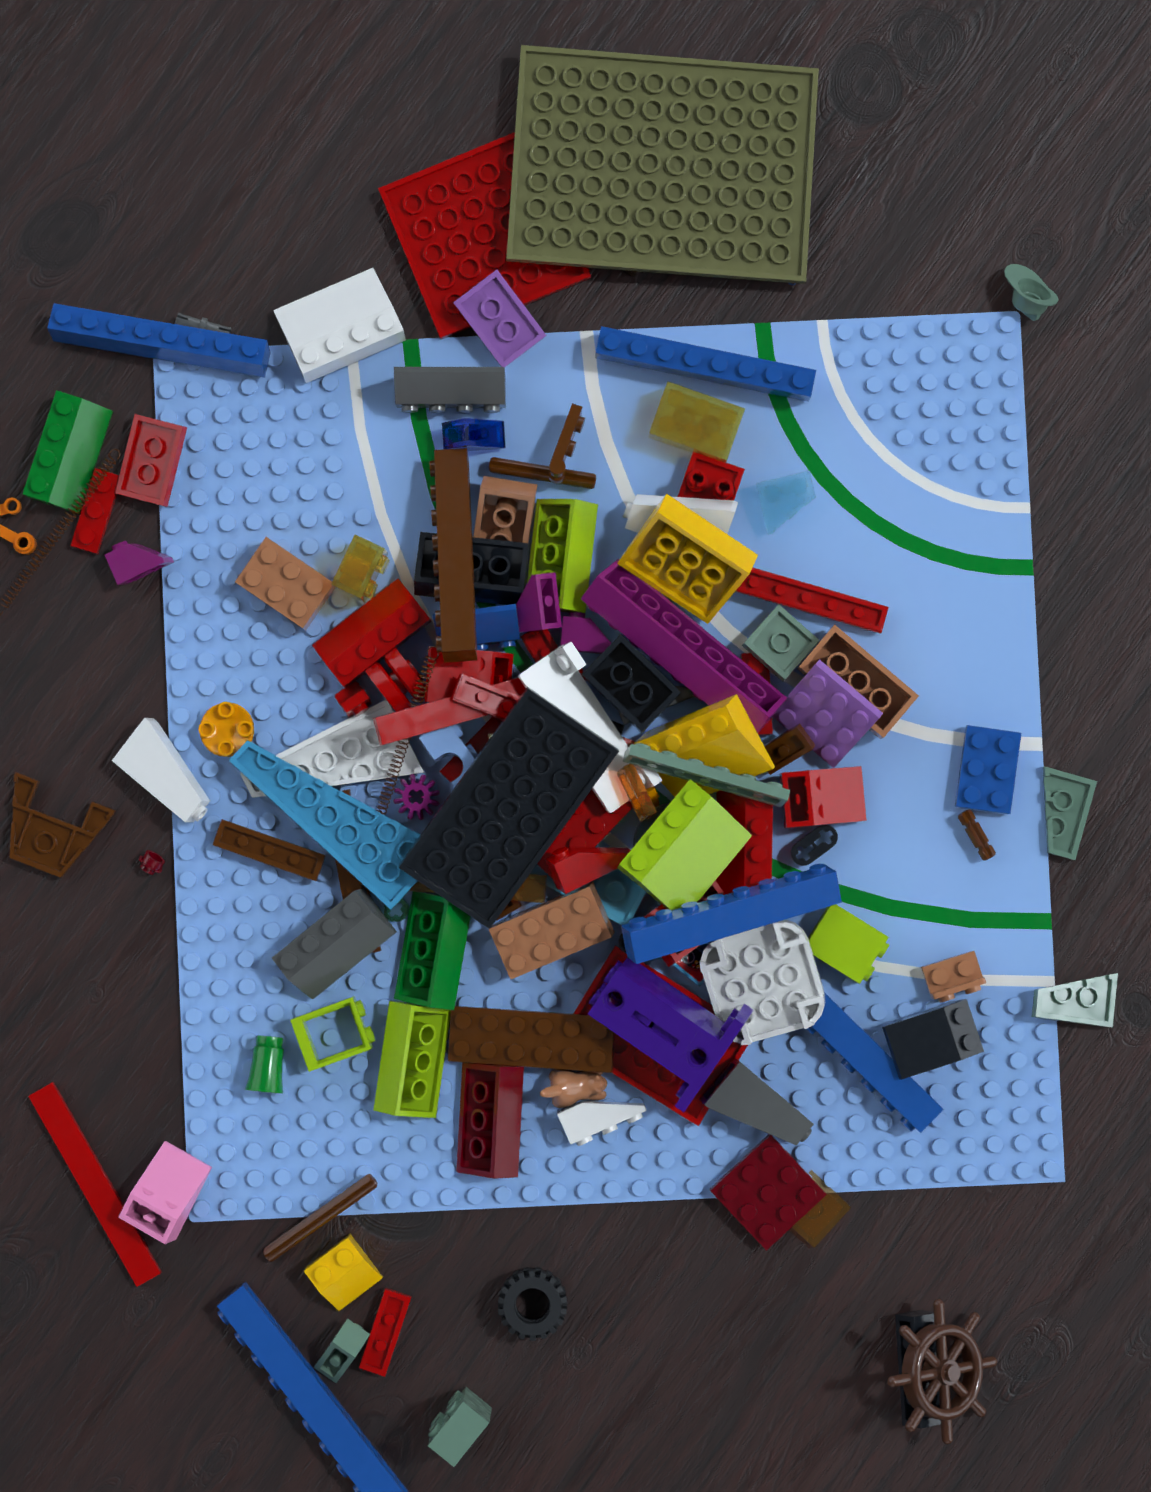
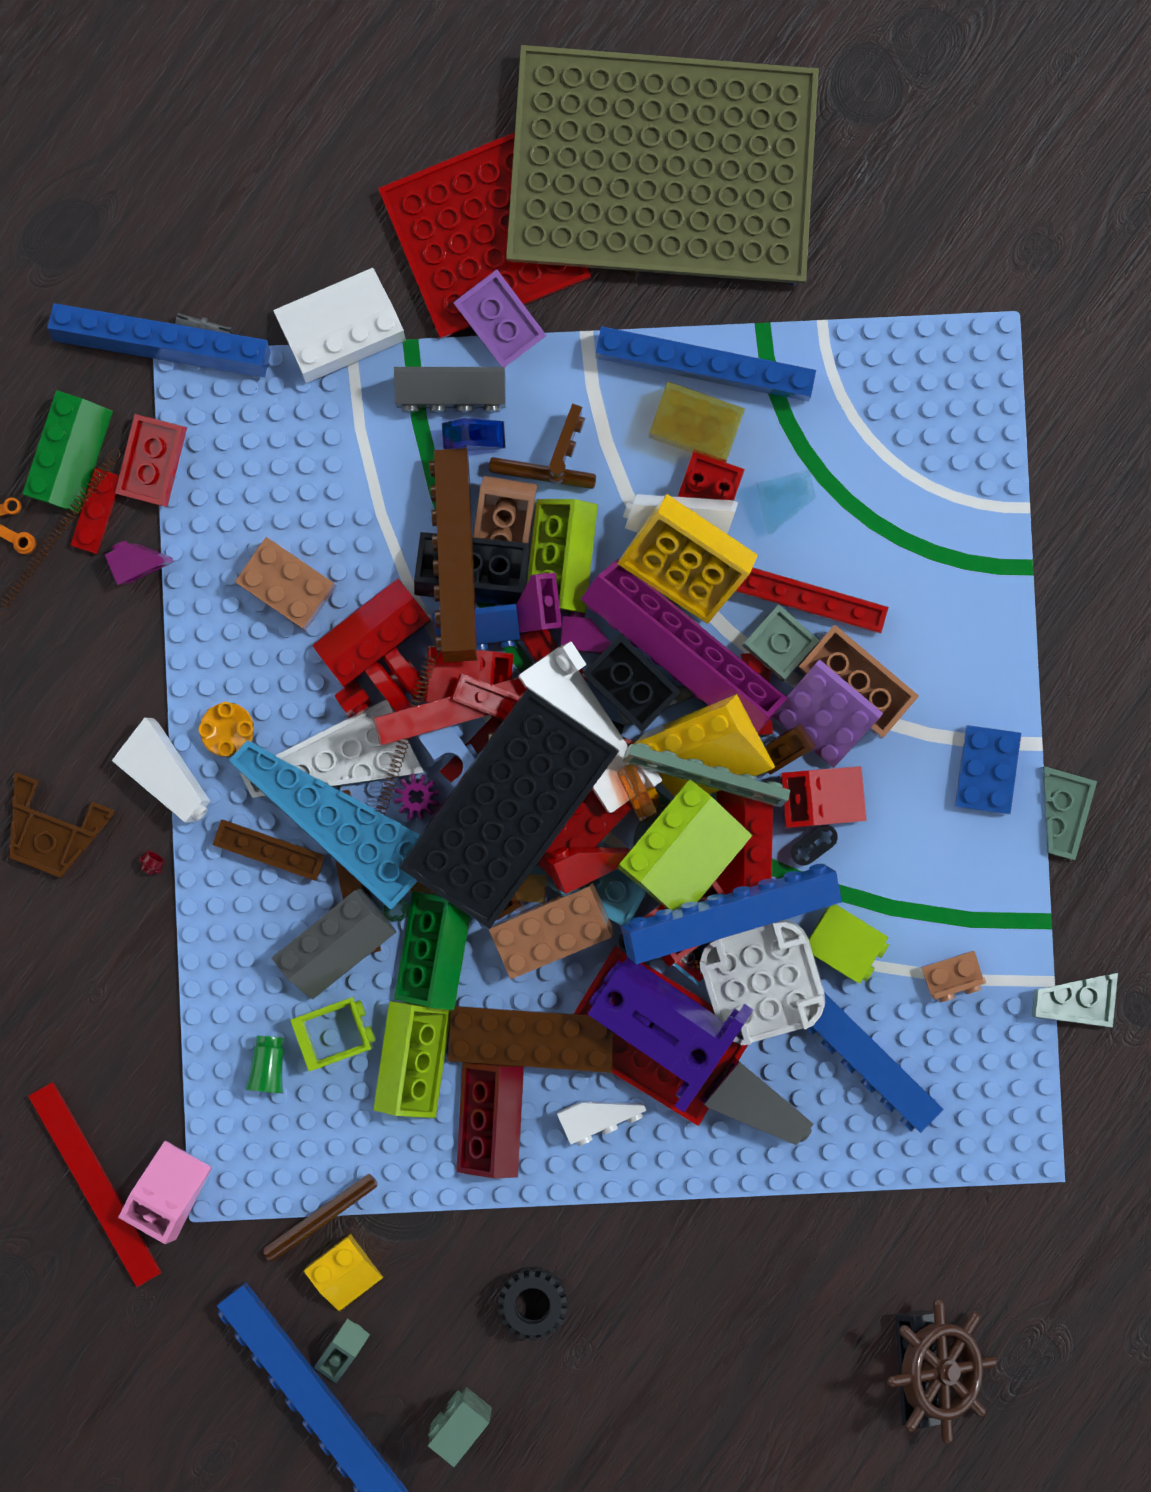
clear yellow brick [331,535,390,603] -> none
red plate [359,1288,412,1377] -> none
nougat animal [540,1069,607,1108] -> none
dark red plate [710,1134,827,1251] -> none
clear orange tile [793,1170,851,1248] -> none
black slope [882,999,984,1080] -> none
reddish brown axle [958,809,996,861] -> none
sand green piece [1004,264,1059,321] -> none

